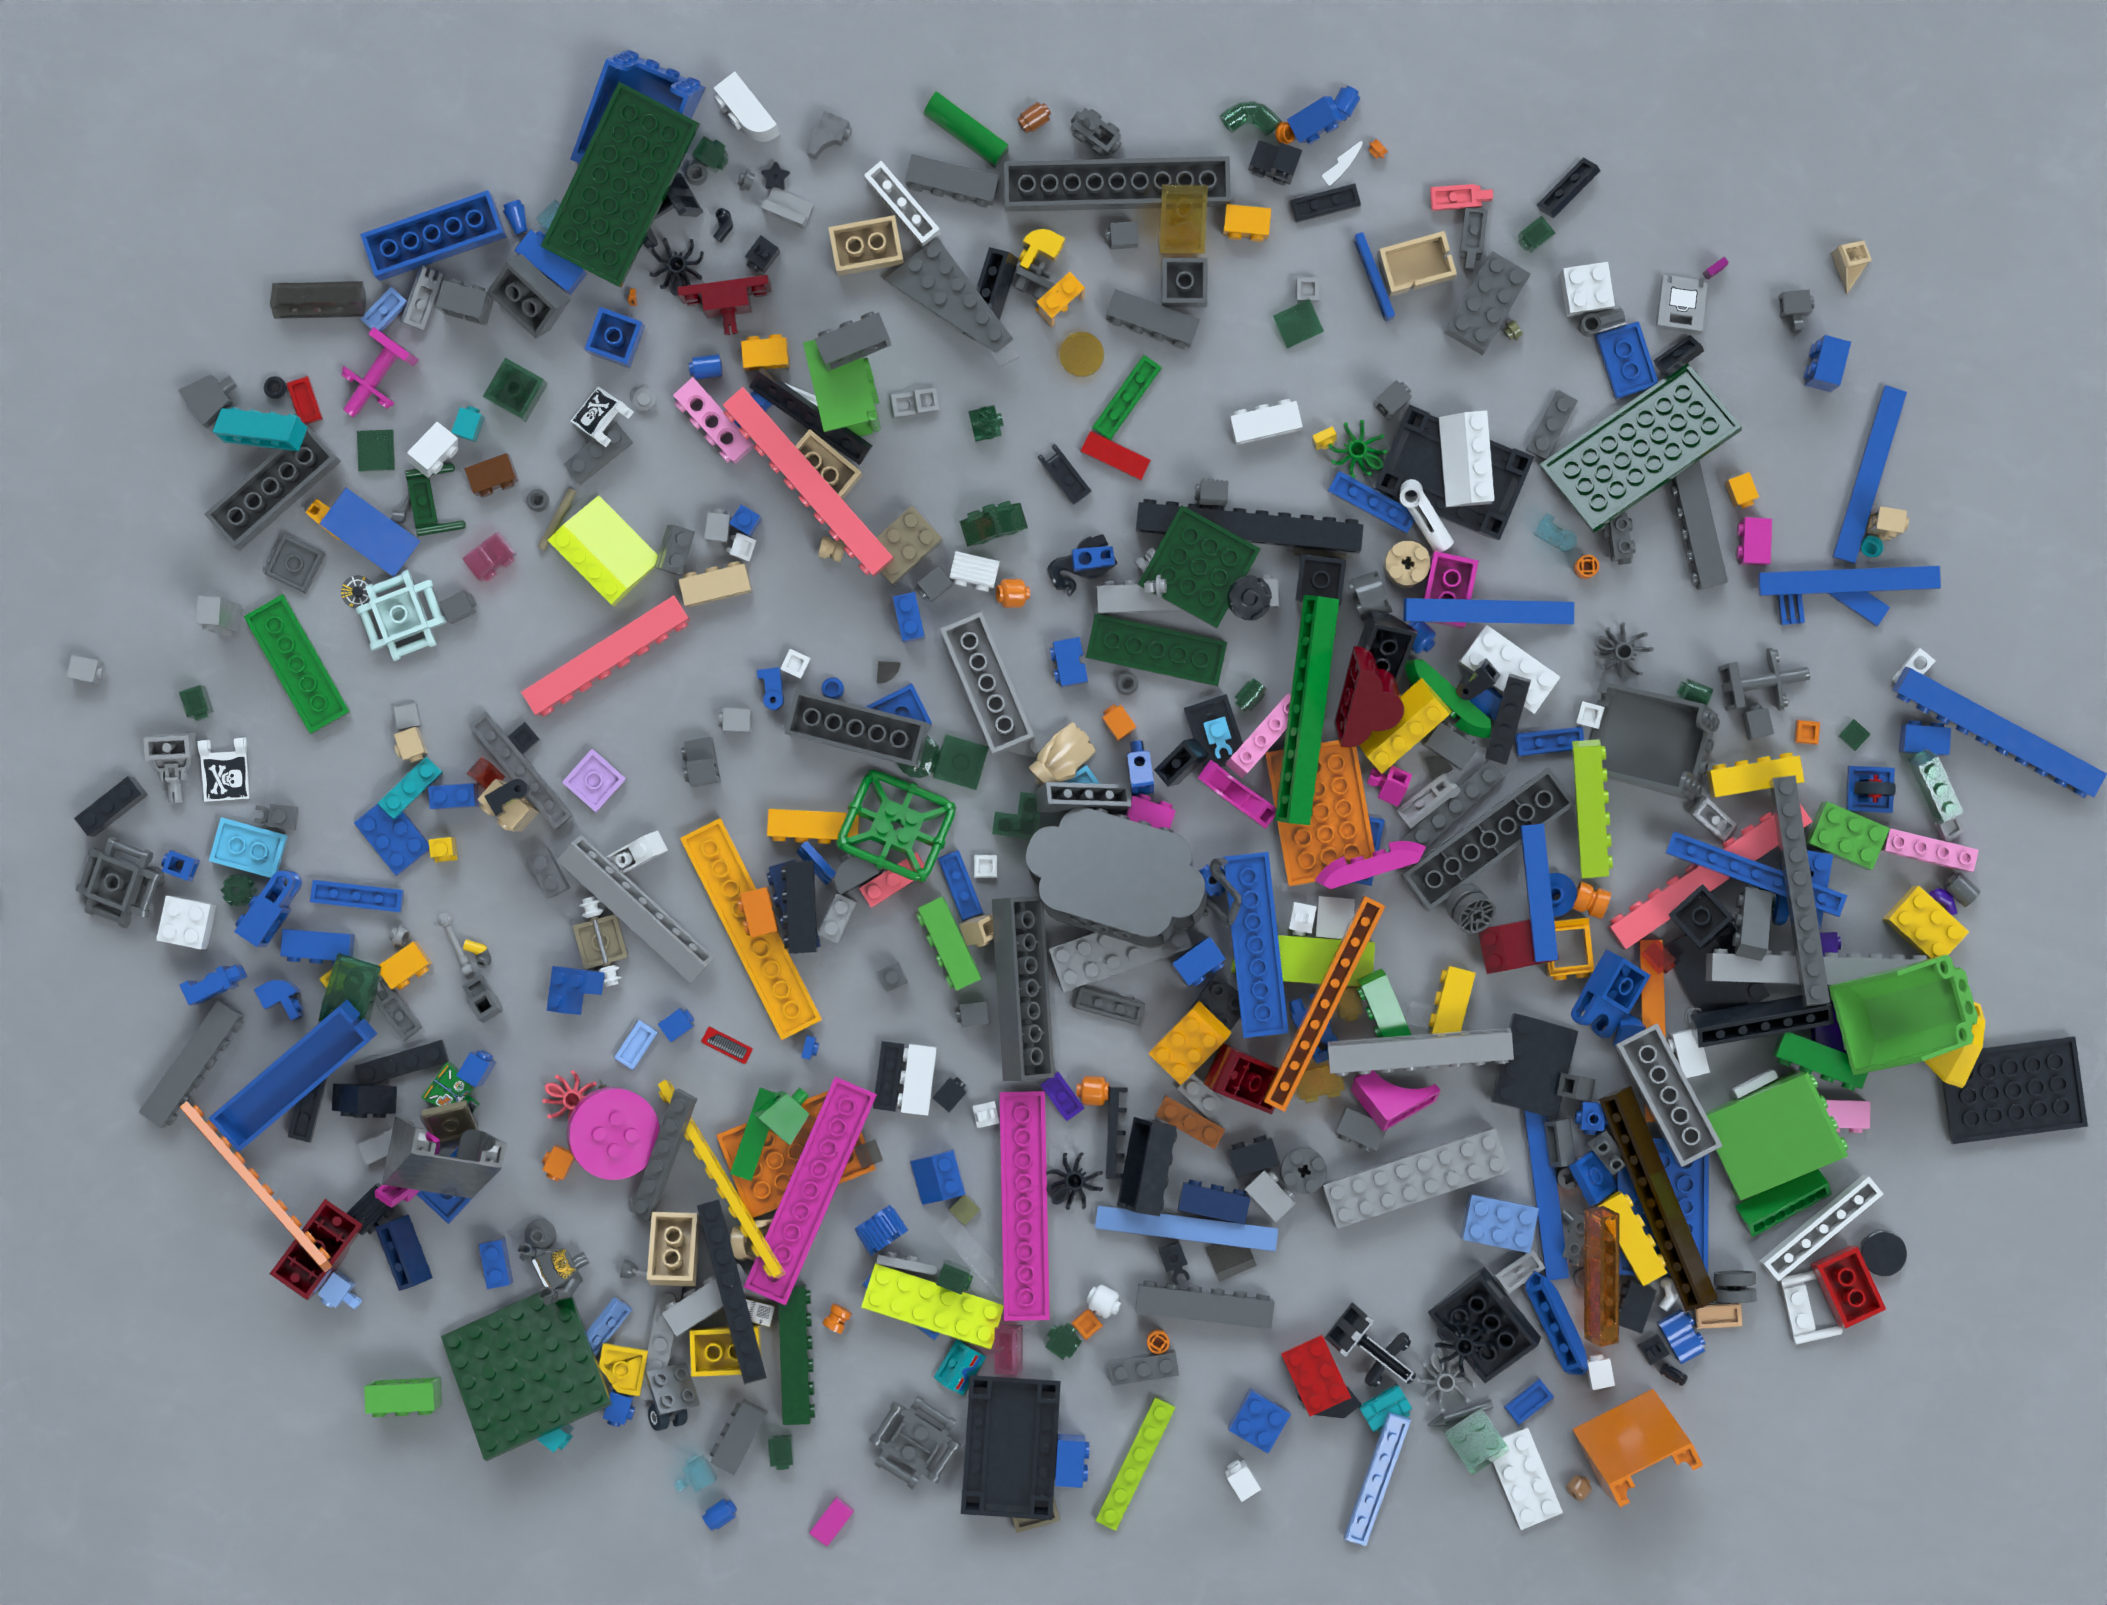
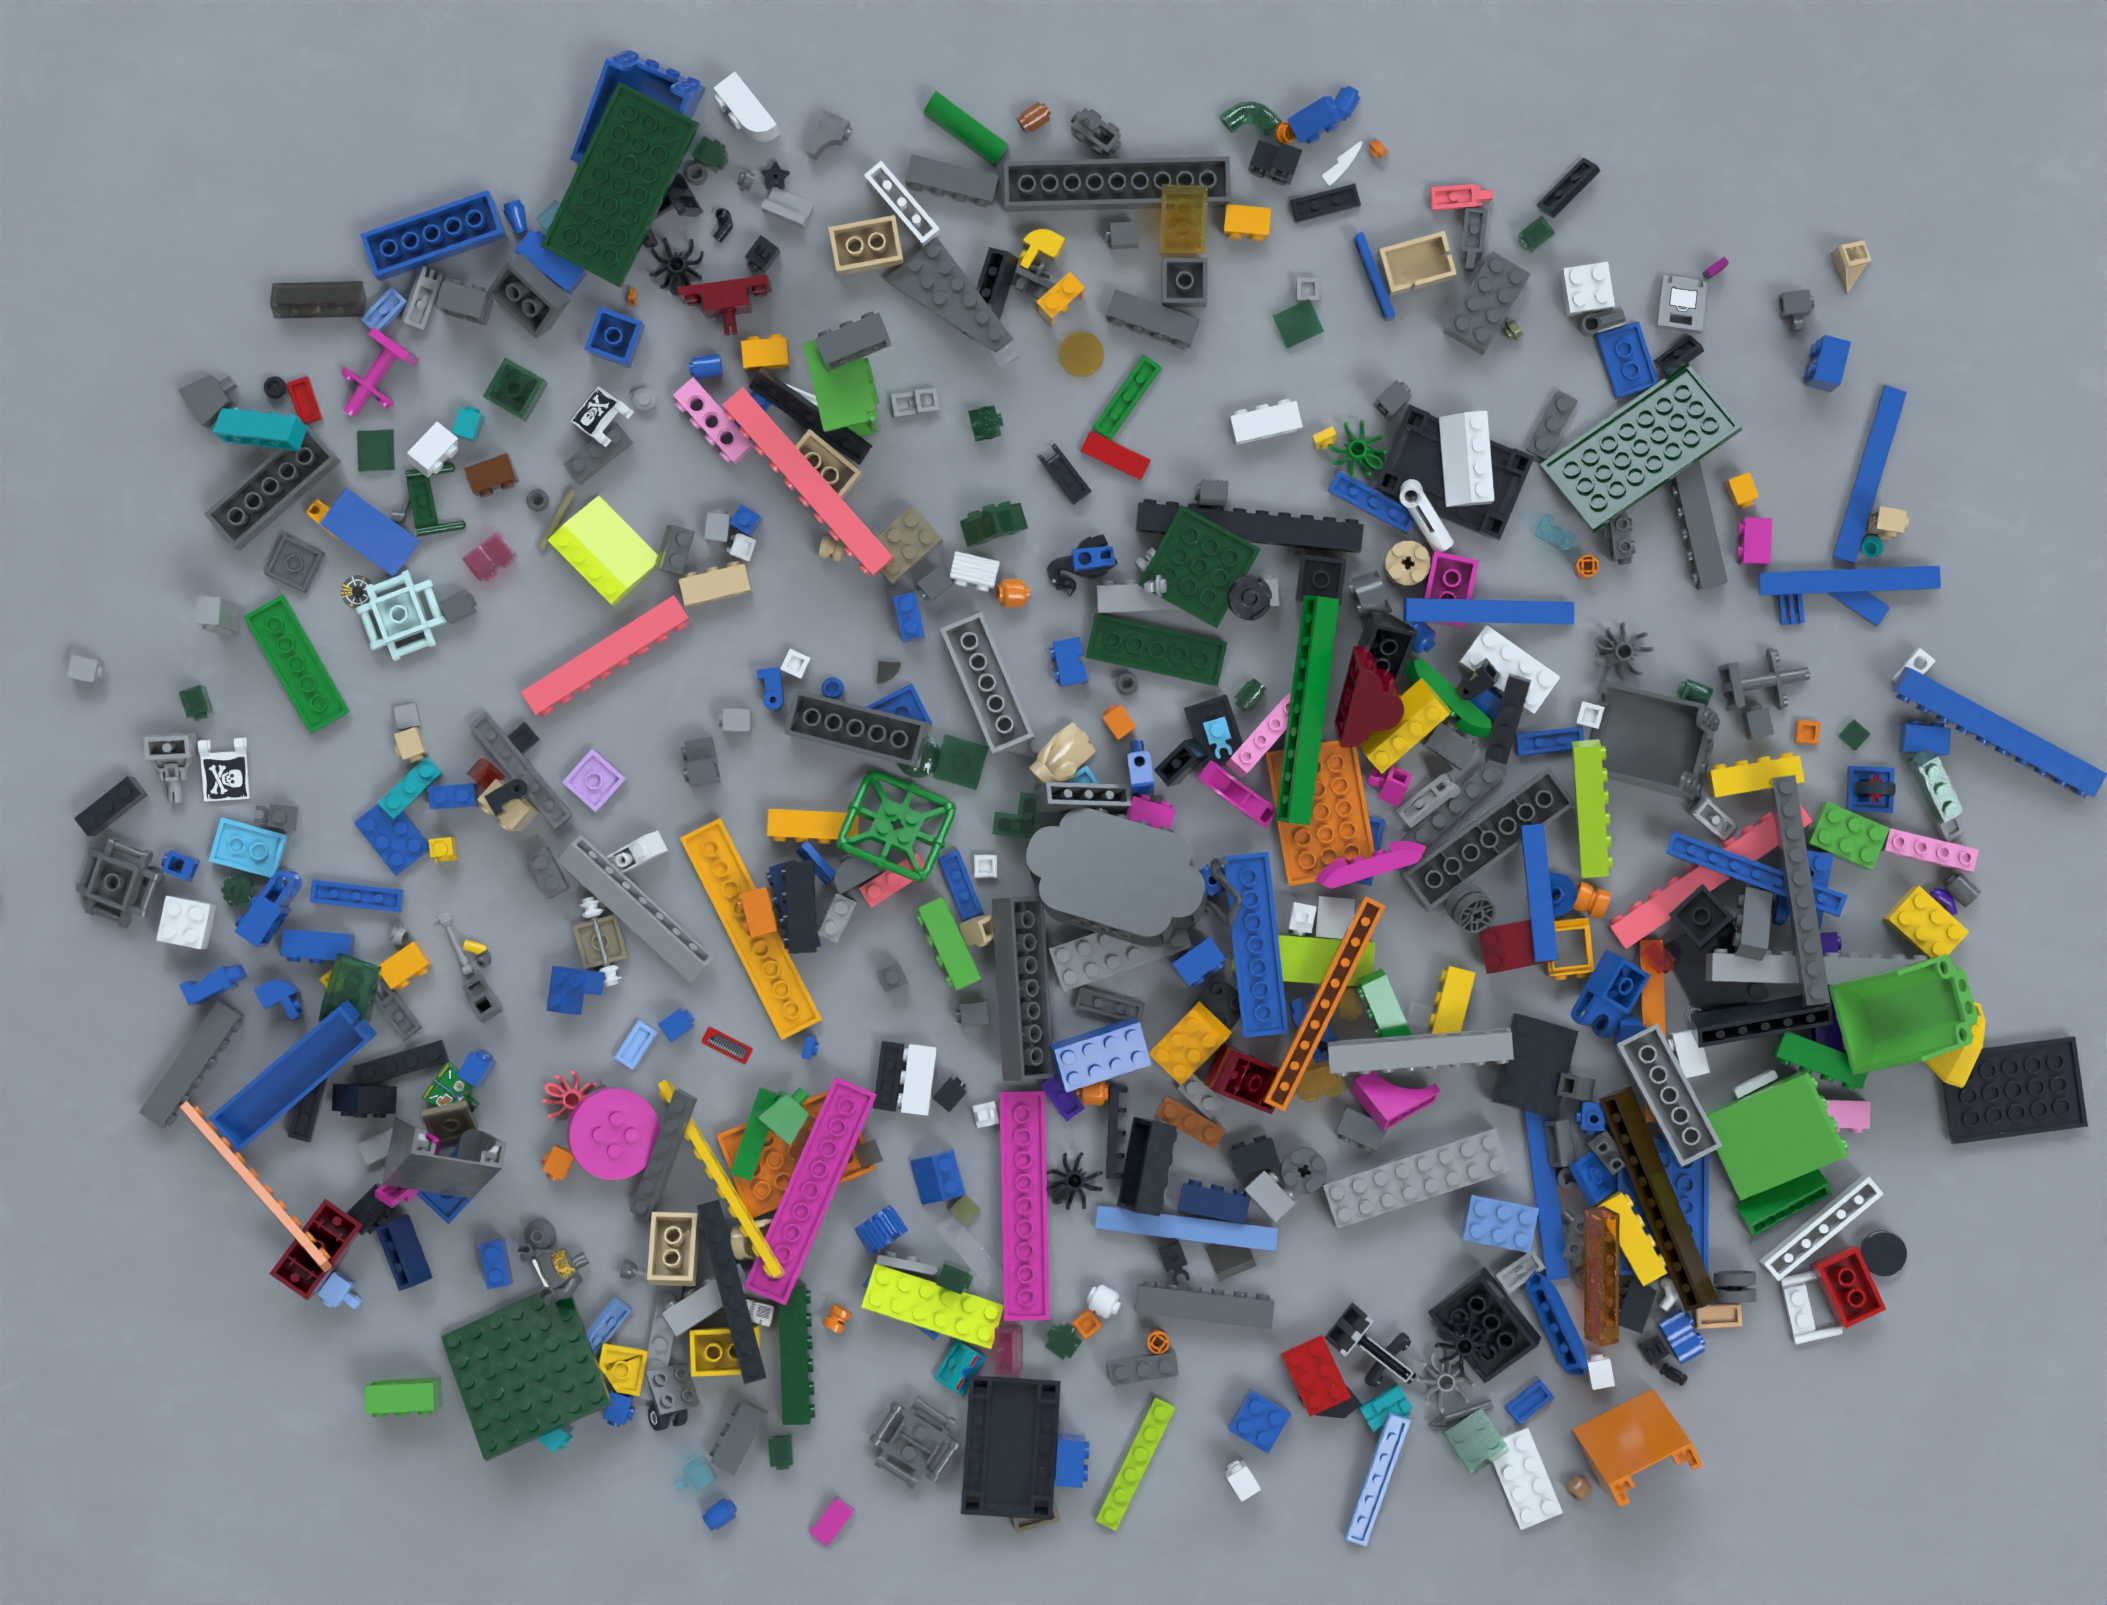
none -> brick [1048,1017,1152,1093]

